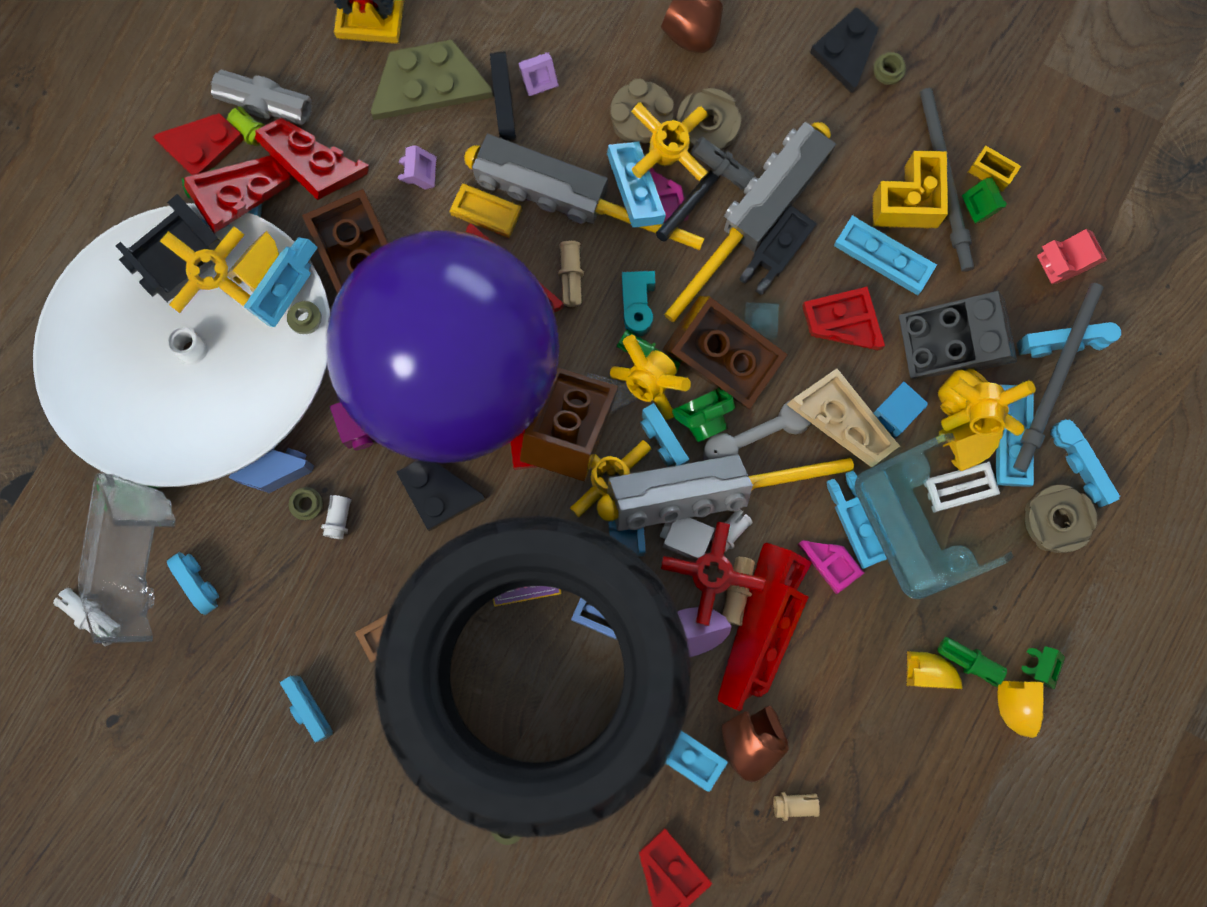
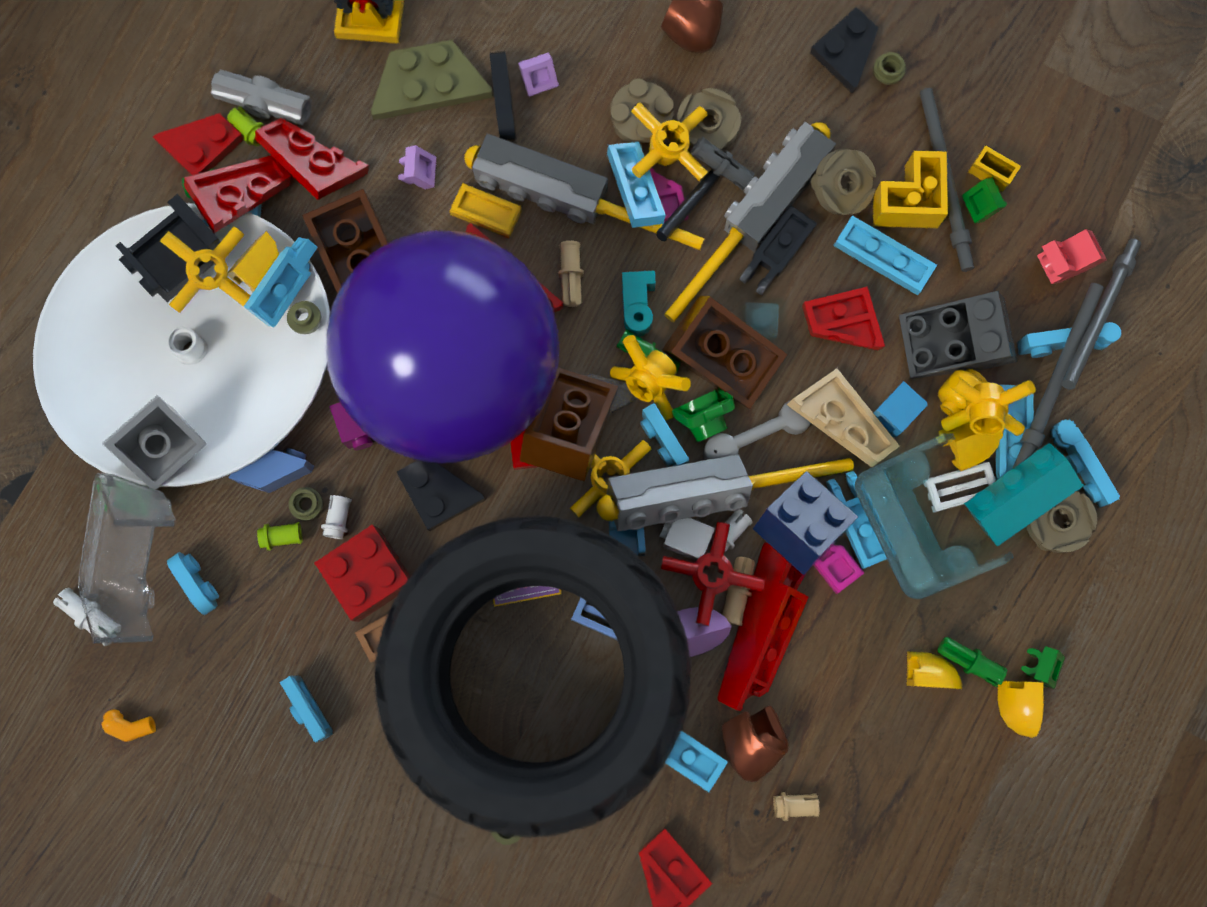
none -> light orange arm [101,709,156,742]
none -> light grey slope [103,395,207,491]
none -> lime pin [257,522,303,551]
none -> red brick [314,524,411,622]
none -> brick [753,471,858,575]
none -> dark tan plate [811,149,876,215]
none -> teal brick [964,443,1084,547]
none -> dark grey bar [1061,239,1141,390]

